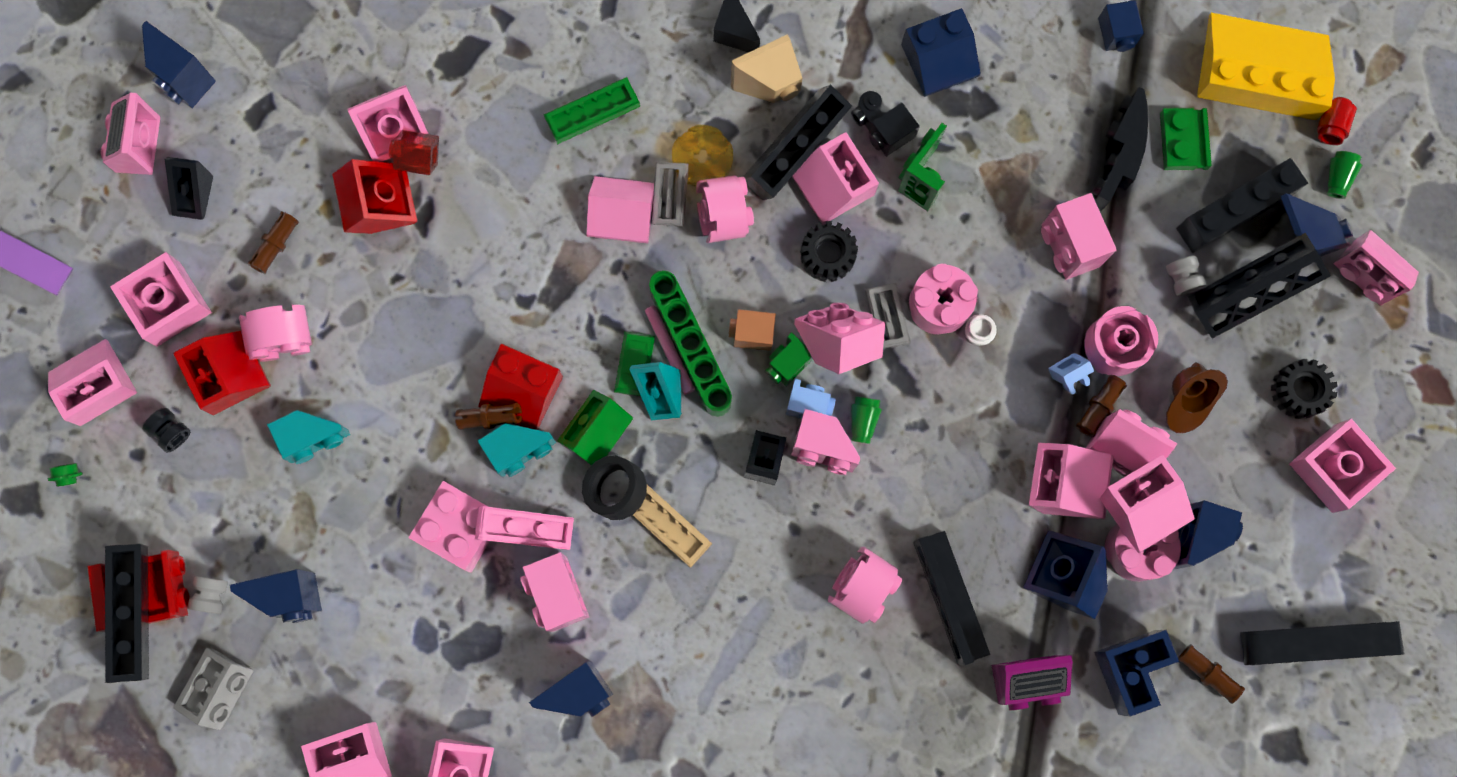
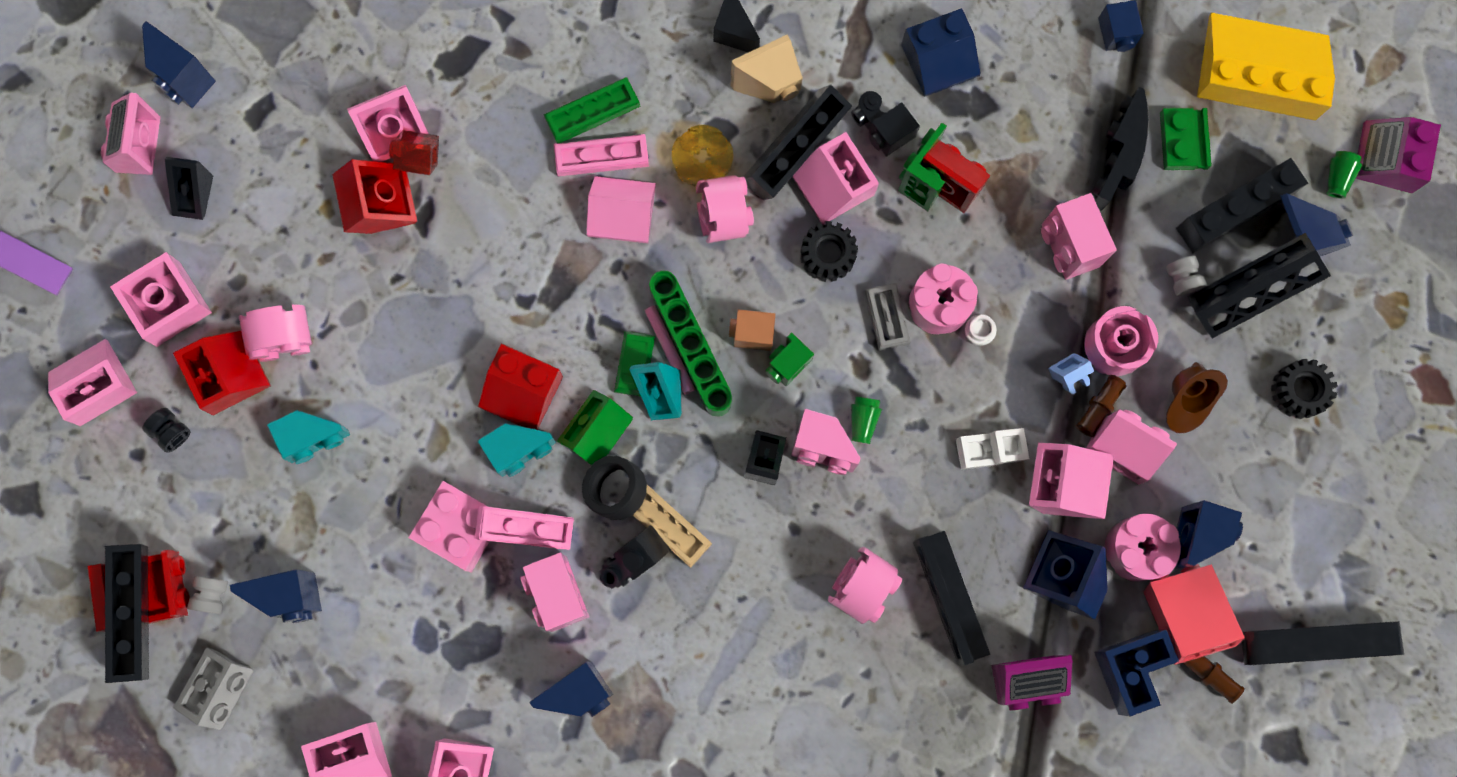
green plate [47,463,83,487] -> none
reddish brown pin [247,211,299,274] -> none
reddish brown pin [455,403,522,430] -> none
light grey tile [652,162,689,227] -> none
light blue brick [786,379,836,418] -> none
bright pink slope [794,302,885,374] -> none
bright pink slope [1099,455,1195,554] -> none
bright pink brick [1289,419,1396,513] -> none
red brick [1317,97,1357,145] -> none
bright pink slope [1333,230,1419,306] -> none
none -> bright pink tile [554,134,649,177]
none -> black brick [599,525,671,589]
none -> red slope [920,140,991,213]
none -> white slope [956,428,1030,470]
none -> coral brick [1143,564,1245,665]
none -> magenta slope [1356,117,1441,193]

